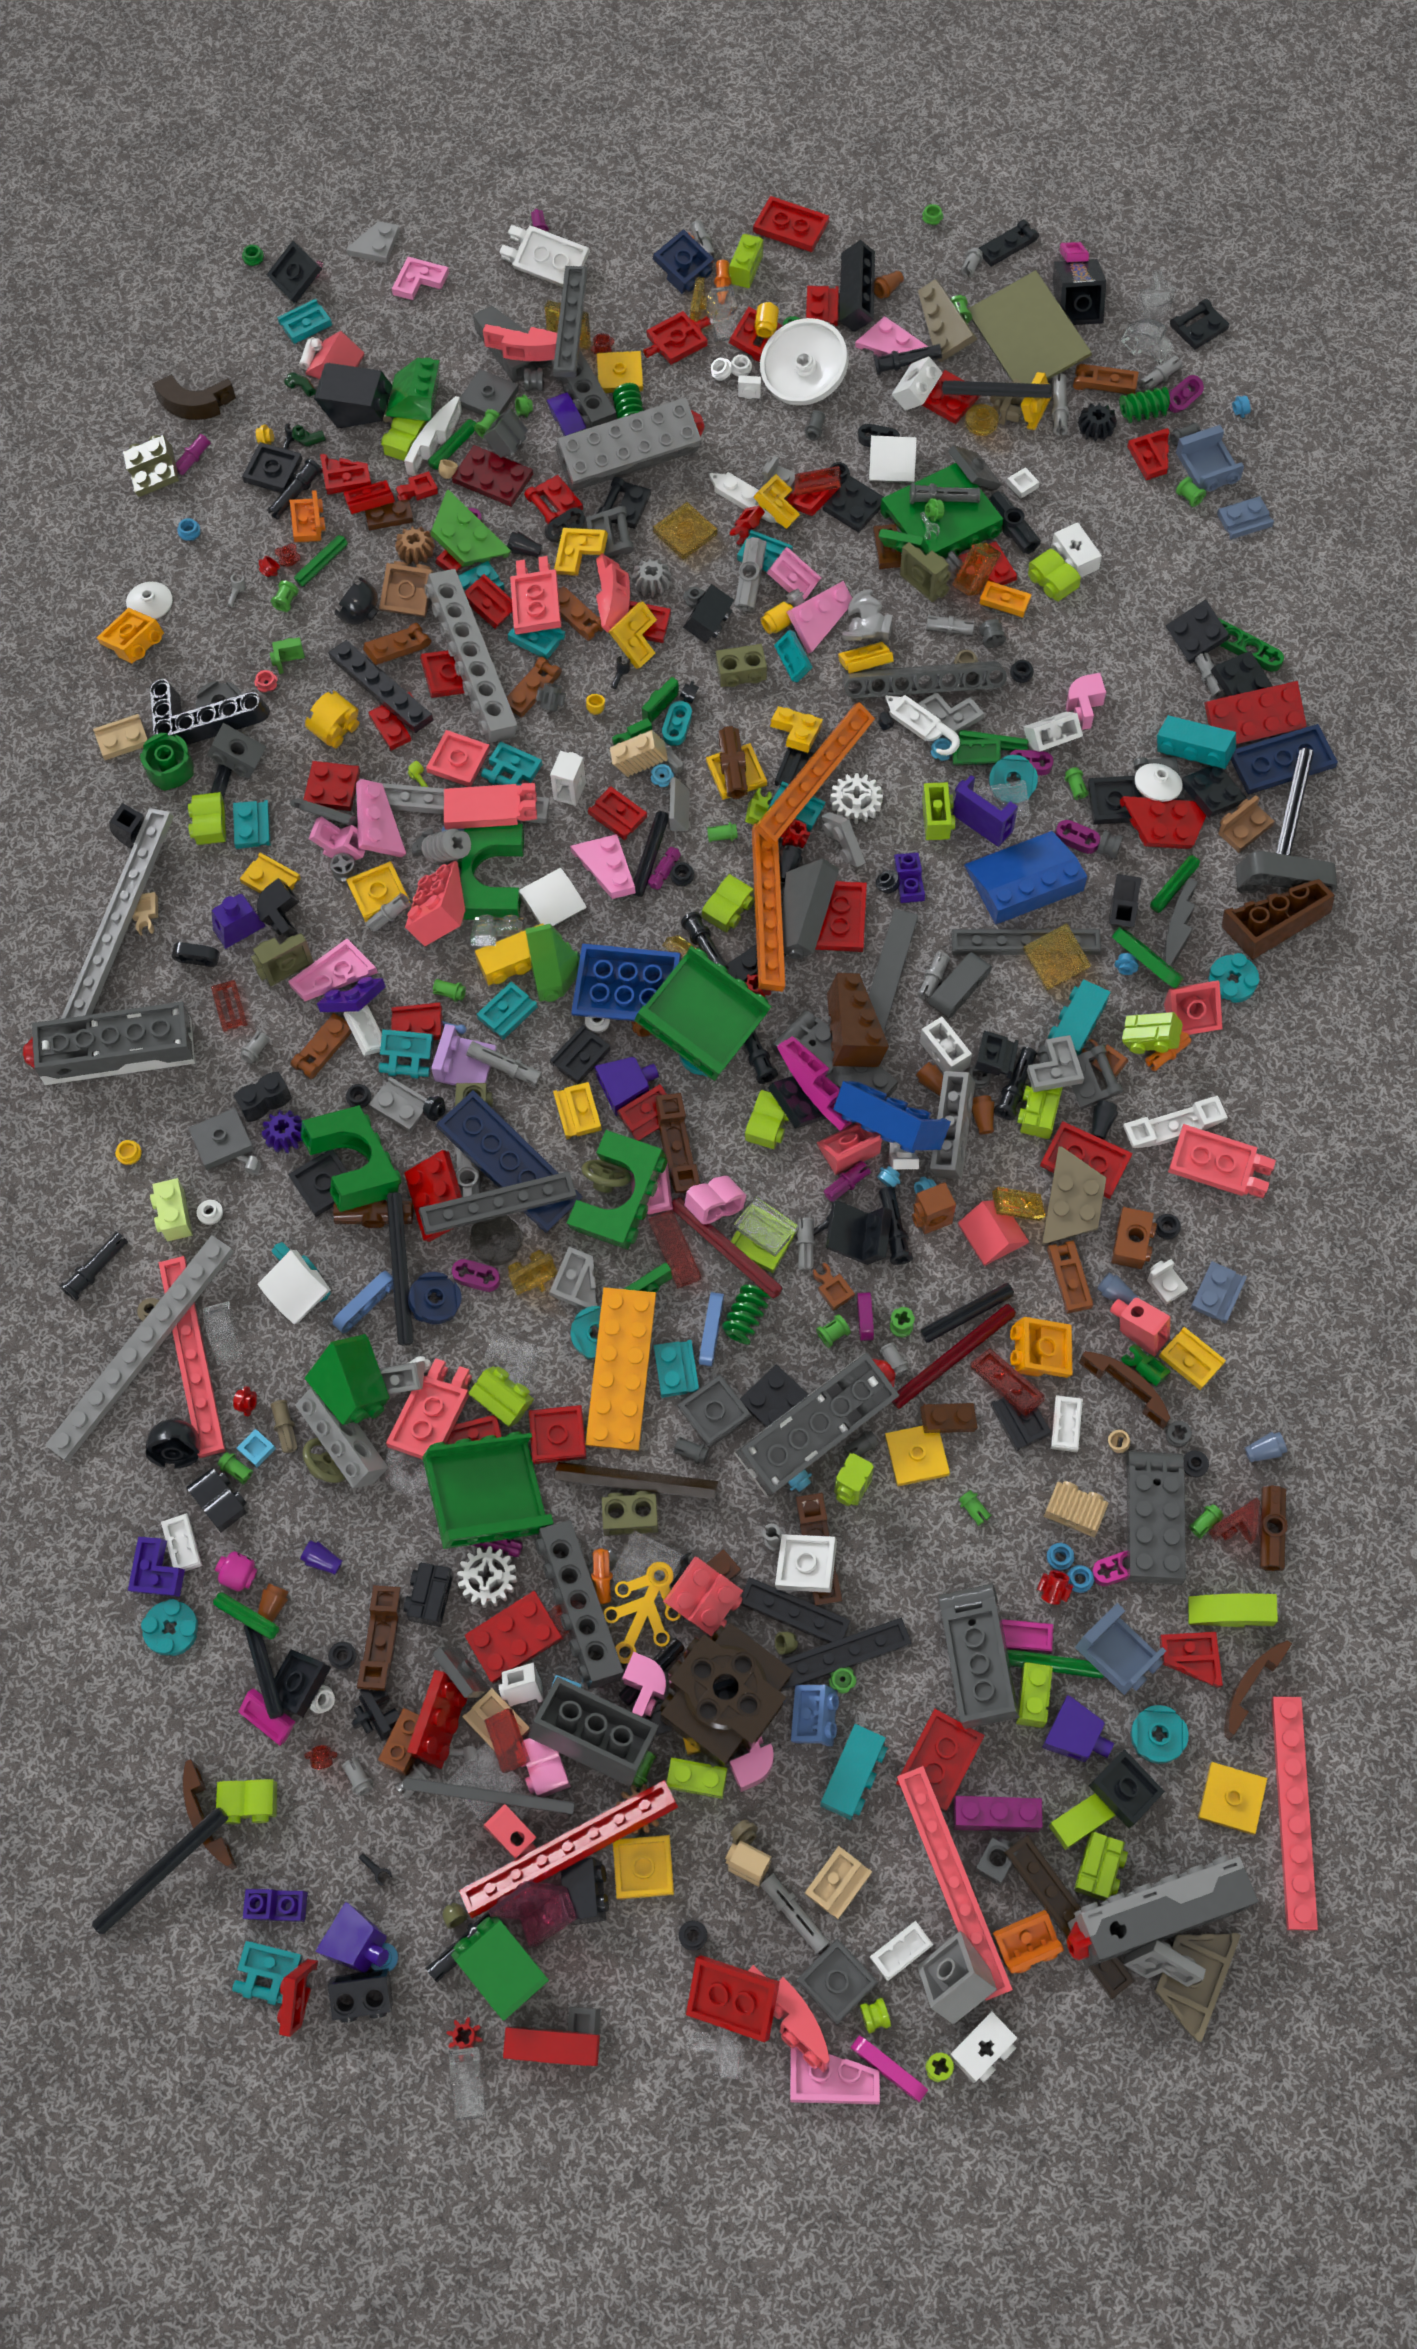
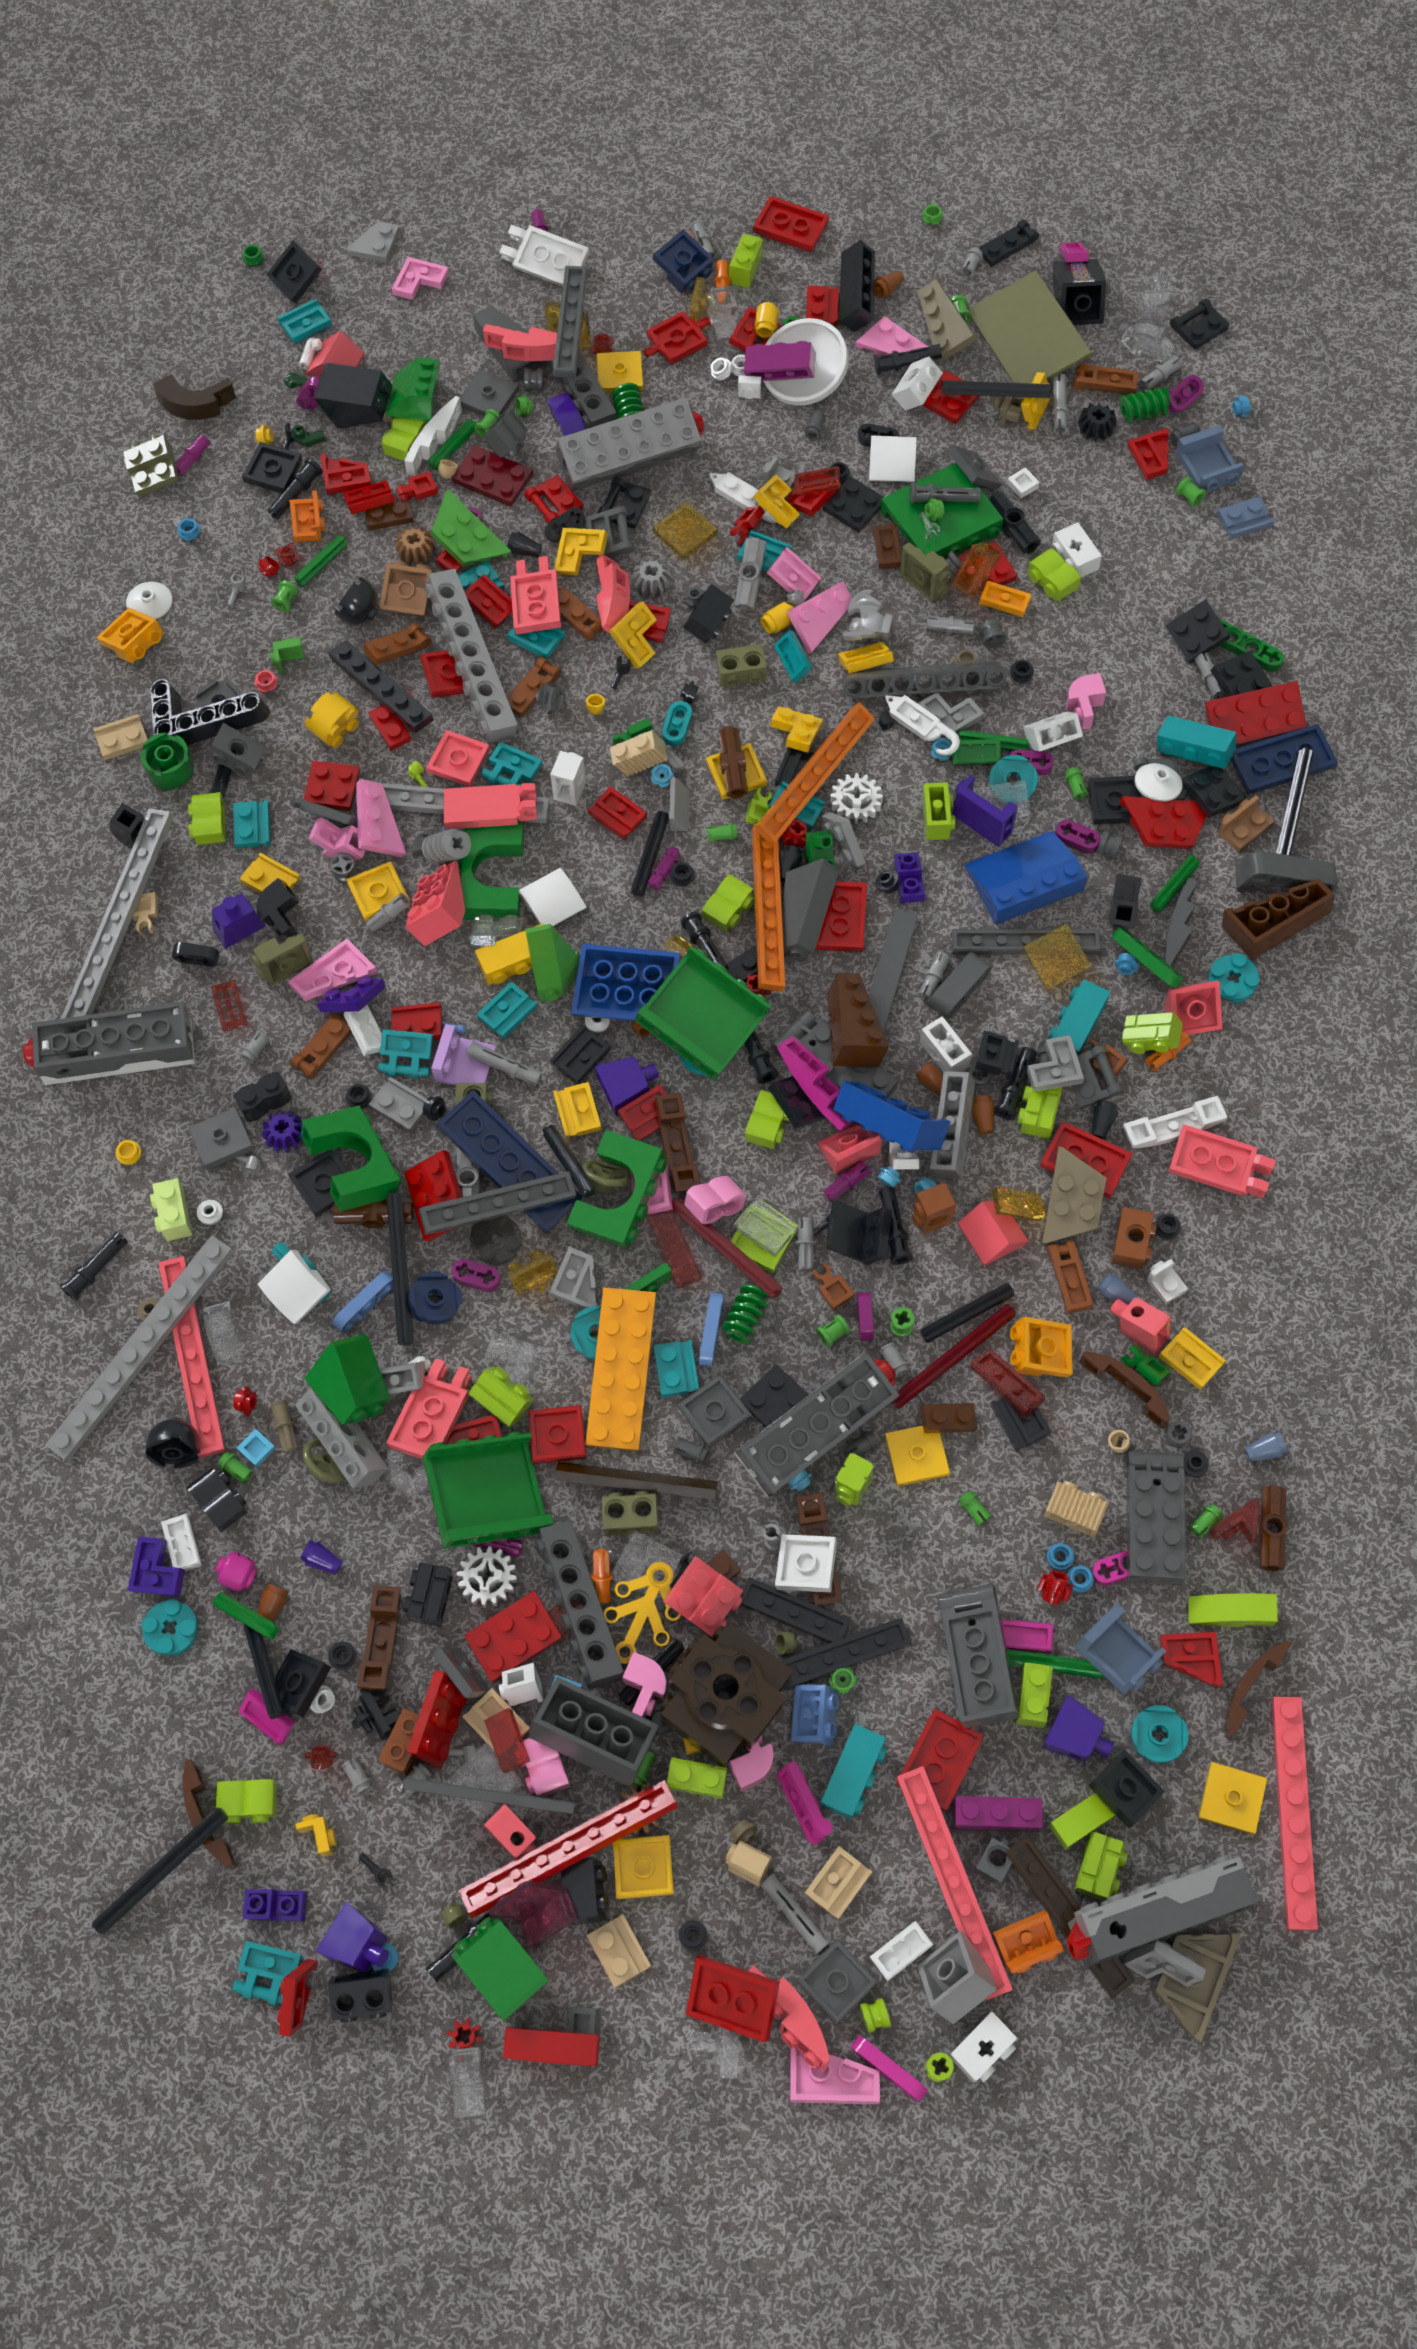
bright green pin [433,979,466,1002] -> none
bright pink wing [570,834,636,899] -> none
green plate [642,677,679,723] -> none
green plate [878,529,929,555] -> none
clear yellow plate [965,404,999,436] -> none
white plate [1050,1395,1083,1452] -> none
sand blue plate [1191,1261,1247,1324] -> none
none -> yellow bracket [295,1814,337,1857]
none -> magenta beam [296,376,320,410]
none -> black axle [543,1125,596,1198]
none -> tan plate [586,1914,651,1989]
none -> magenta brick [744,341,816,381]
none -> dark pink plate [776,1761,833,1845]
none -> green hips [805,830,836,866]

